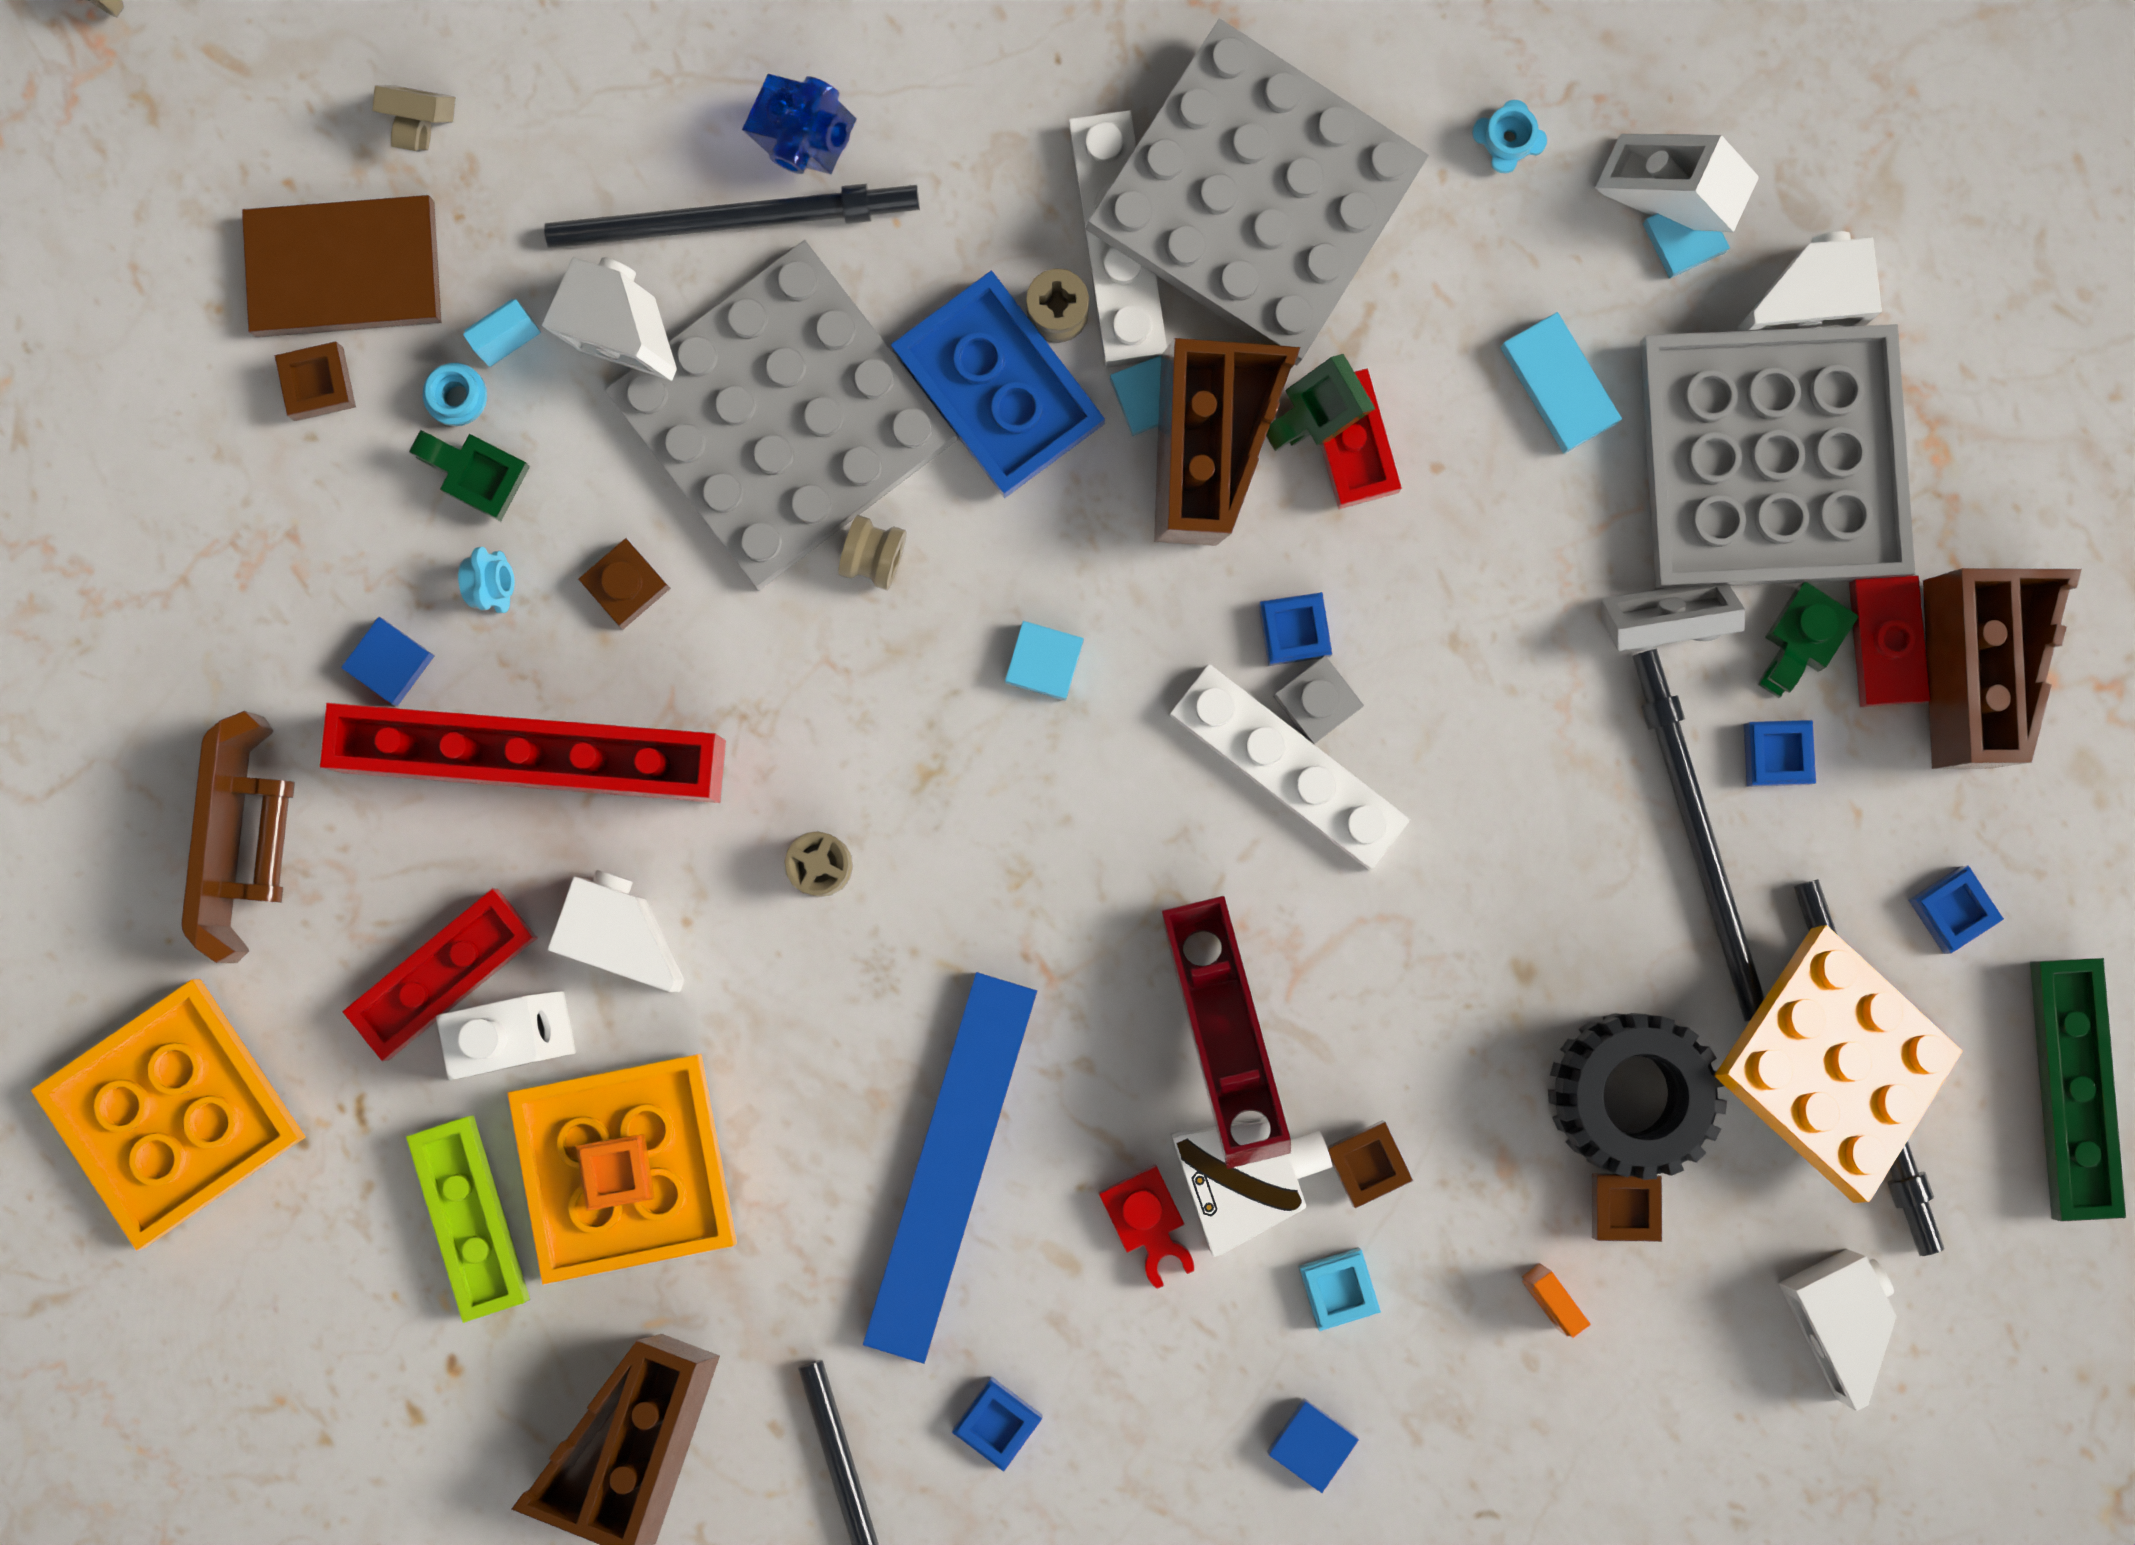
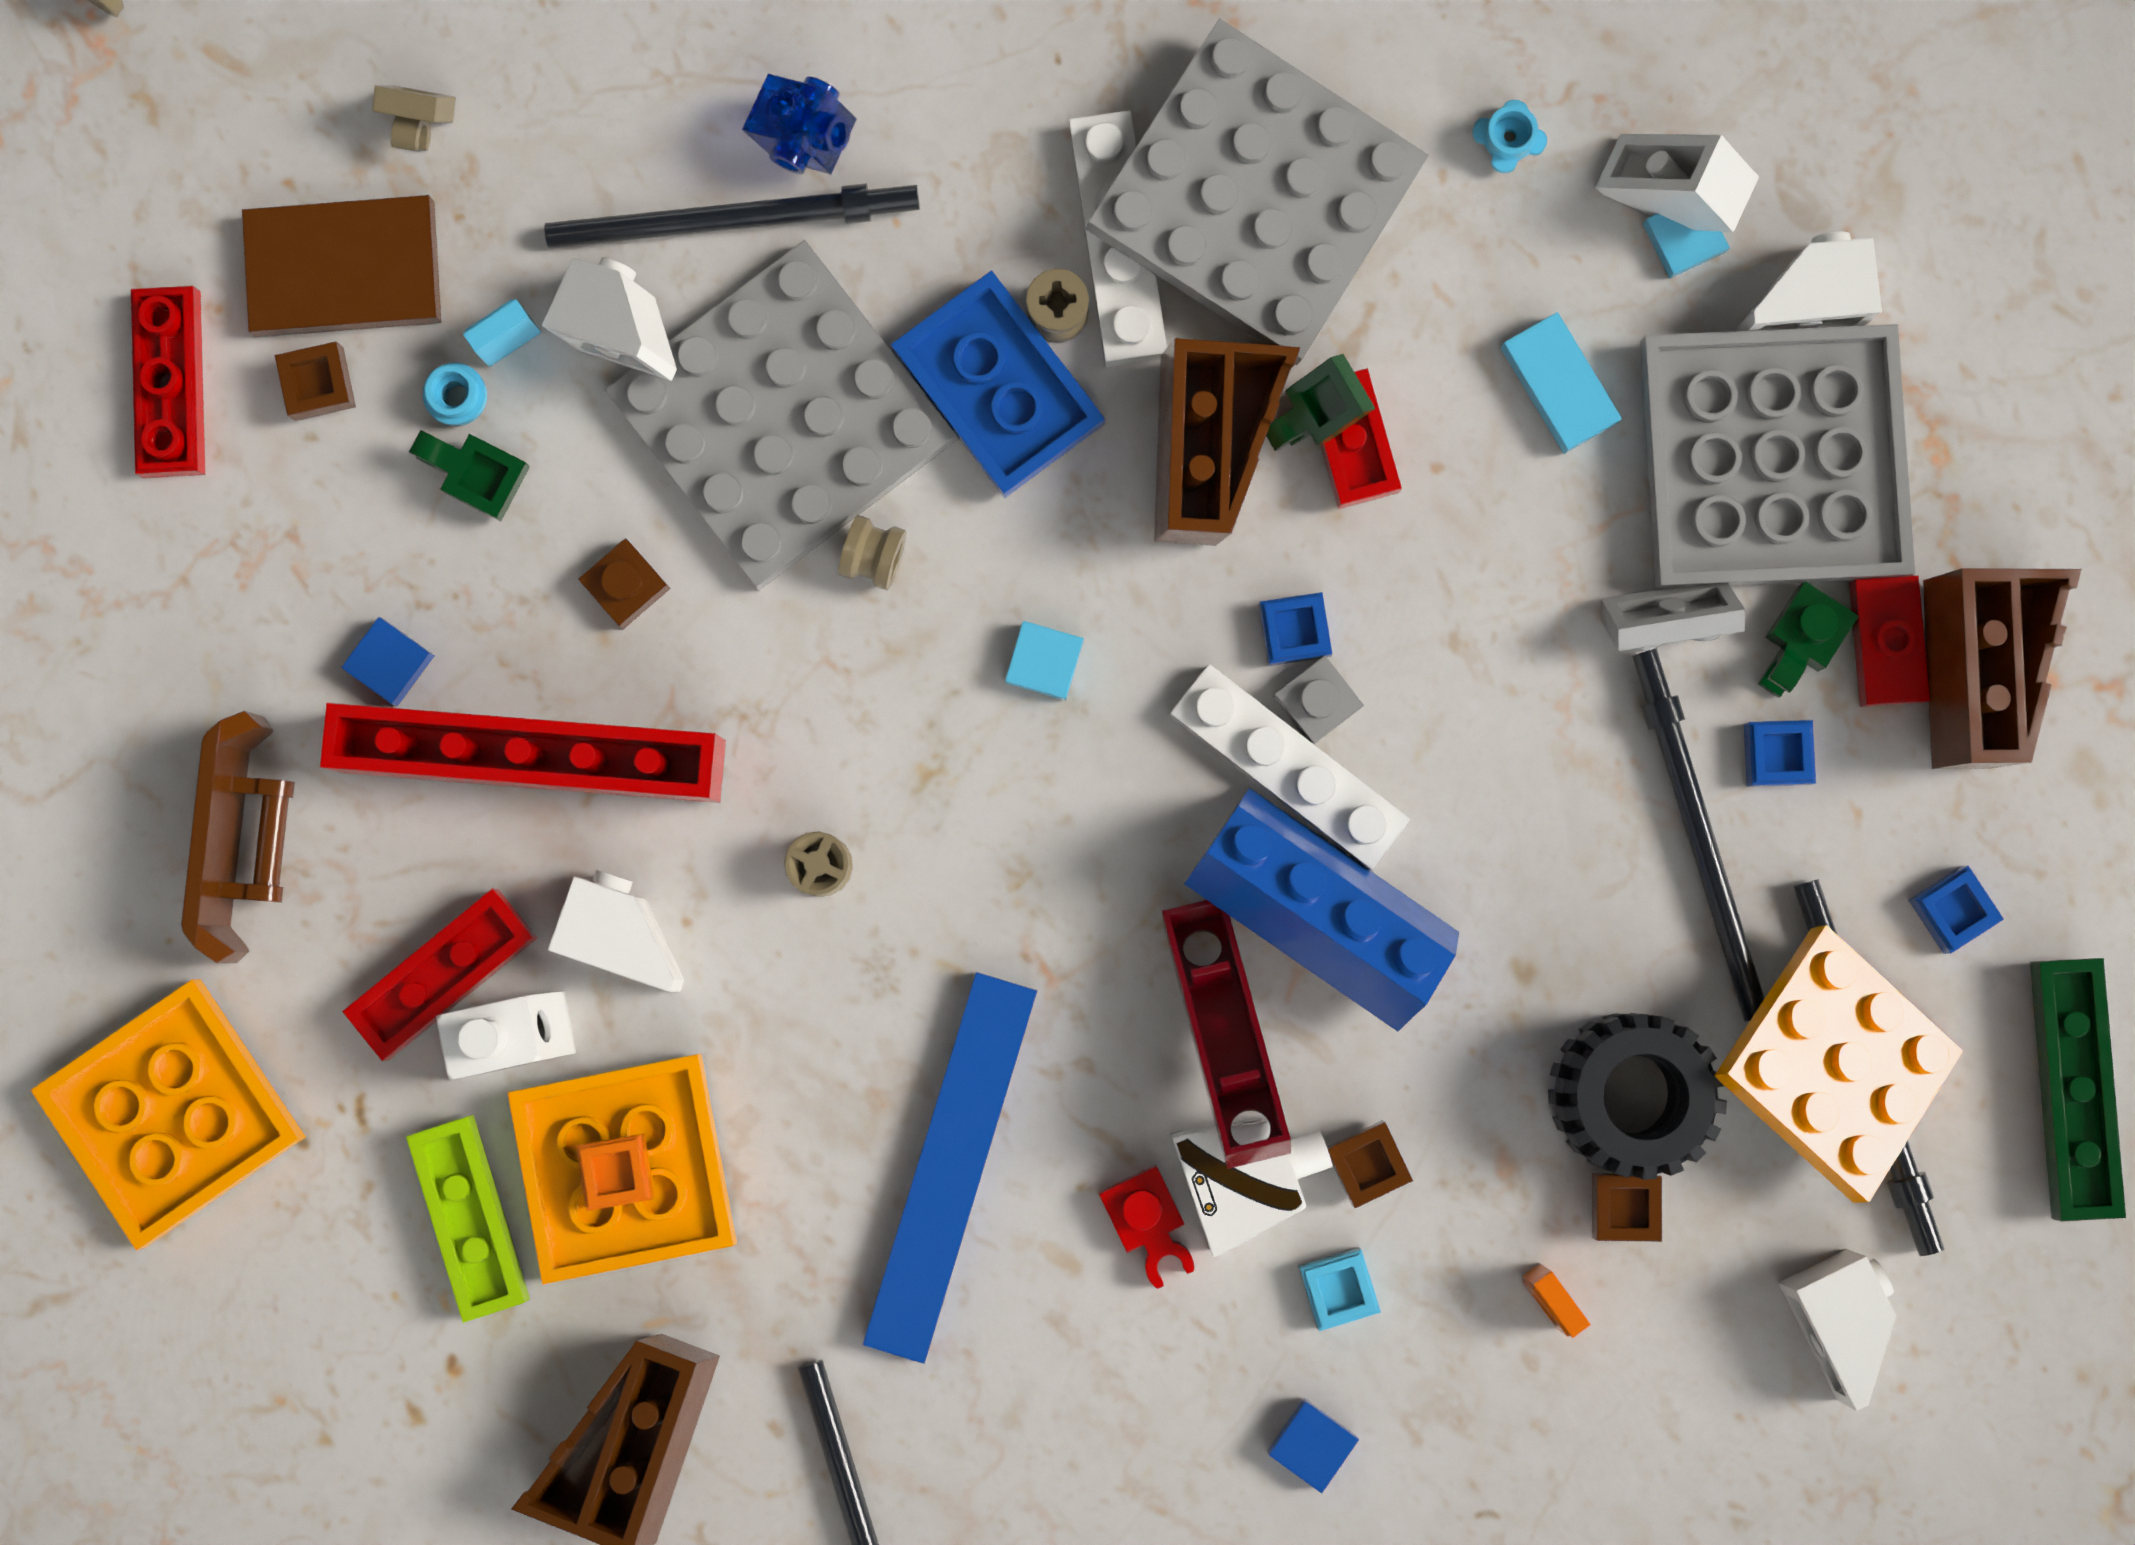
medium azure plate [458,547,515,613] -> none
blue tile [952,1376,1043,1472] -> none
medium azure tile [1110,355,1161,436] -> none
none -> red tile [131,286,205,478]
none -> blue slope [1184,788,1459,1032]

